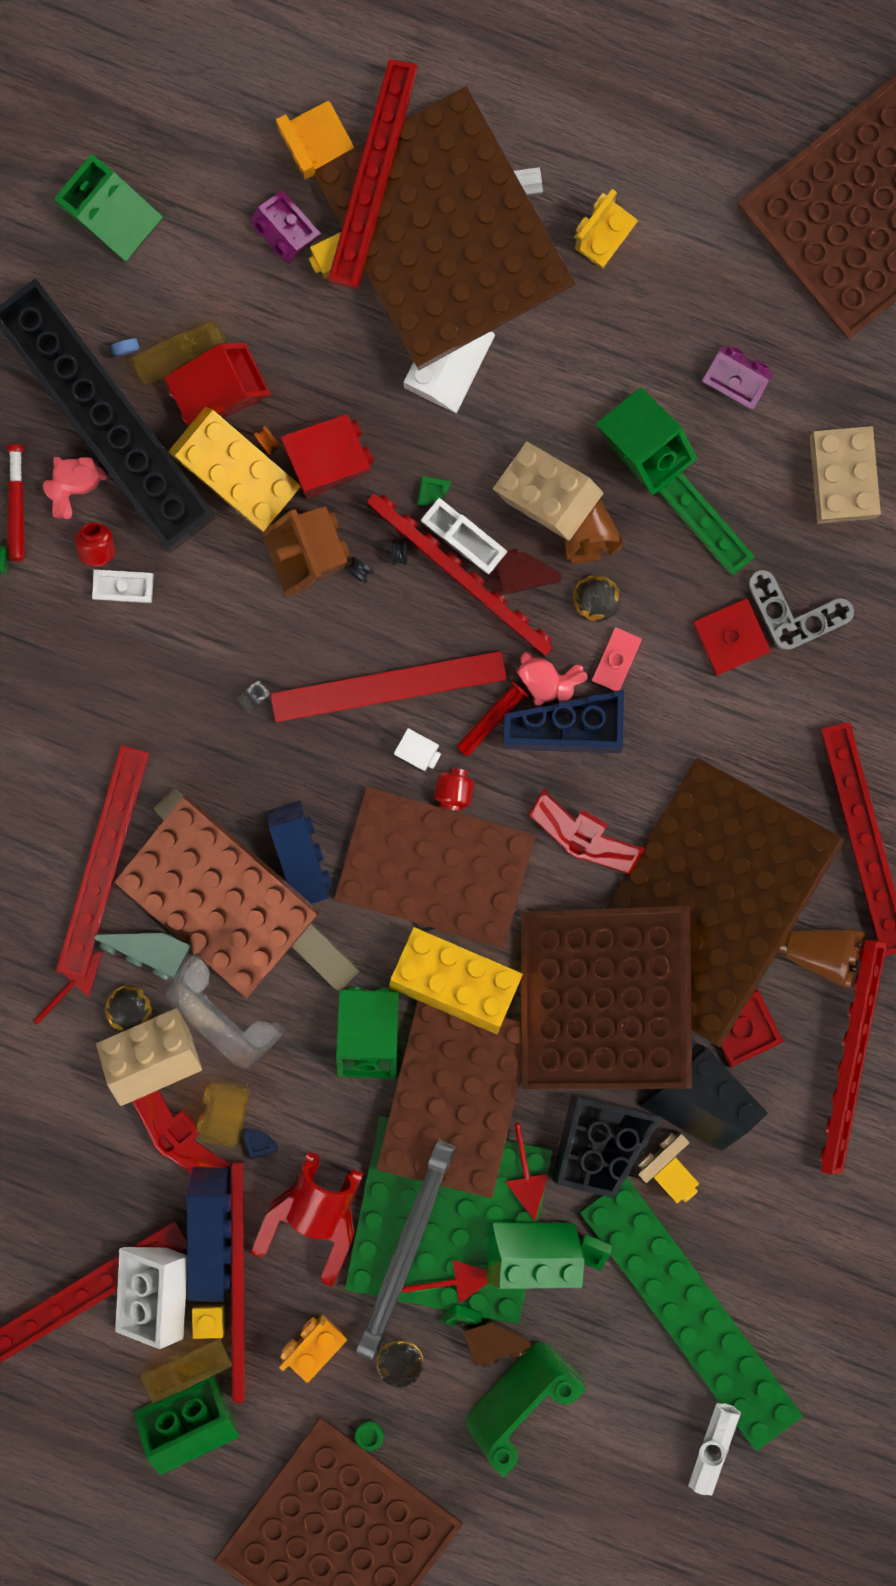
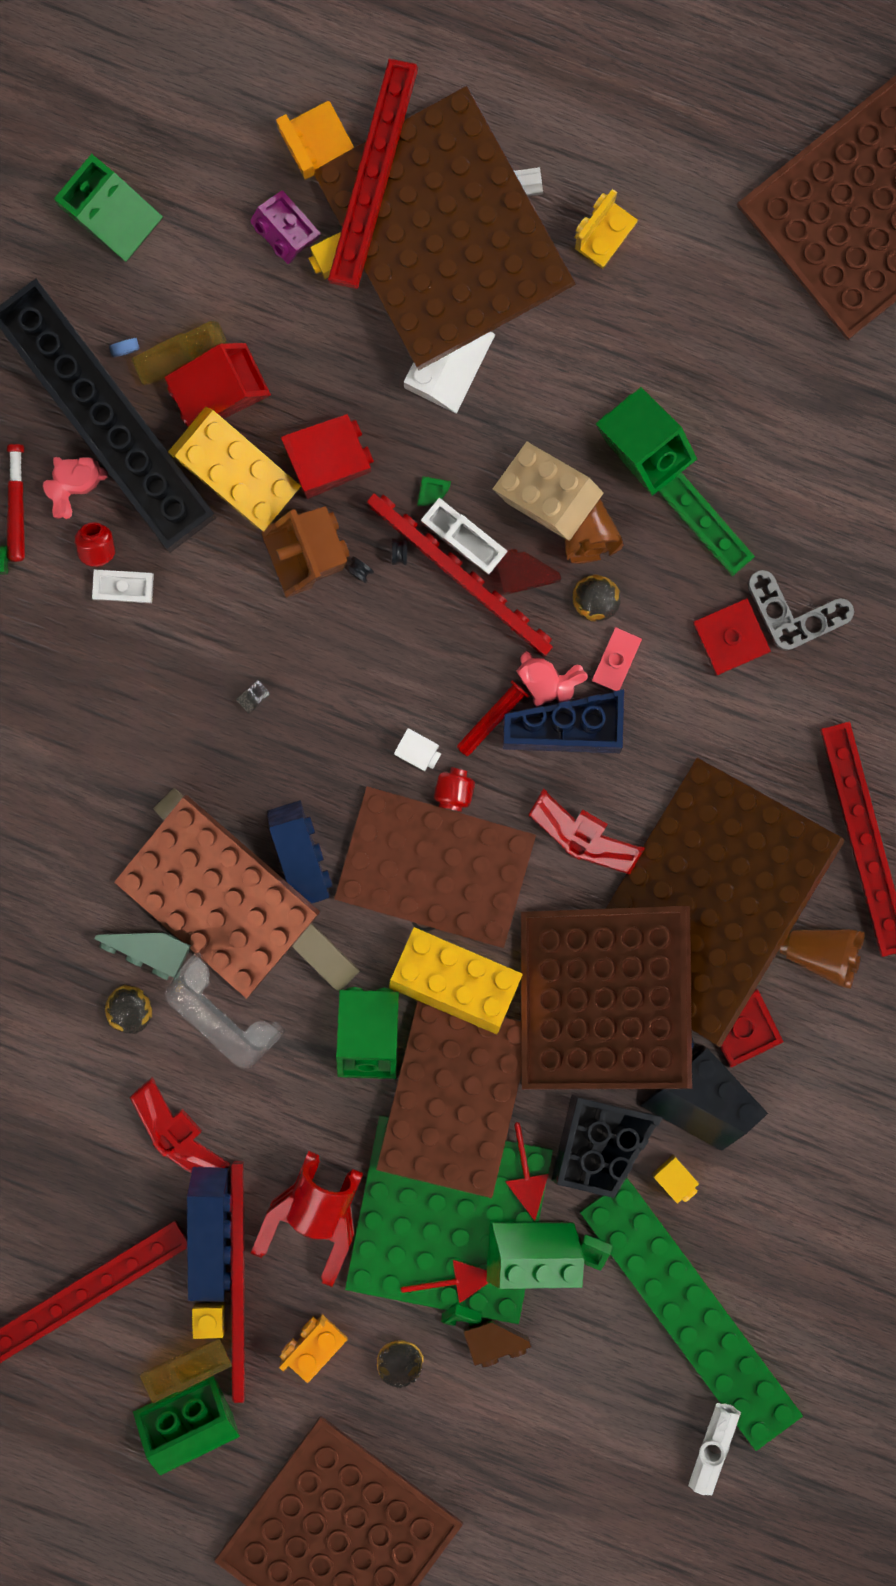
red piece [34,951,103,1024] -> none
red tile [56,745,150,979] -> none
tan brick [96,1008,202,1106] -> none
white slope [115,1247,188,1349] -> none
clear yellow brick [196,1077,252,1148] -> none
dark blue tile [241,1129,279,1160] -> none
orange bush [253,426,281,455] -> none
red tile [270,651,507,723] -> none
green tile [354,1420,384,1452] -> none
dark grey piece [356,1139,456,1361] -> none
green windscreen [465,1342,586,1478] -> none
tan plate [636,1131,690,1183] -> none
magenta bracket [702,345,773,410] -> none
tan brick [809,426,881,524] -> none
red plate [820,940,887,1175] -> none

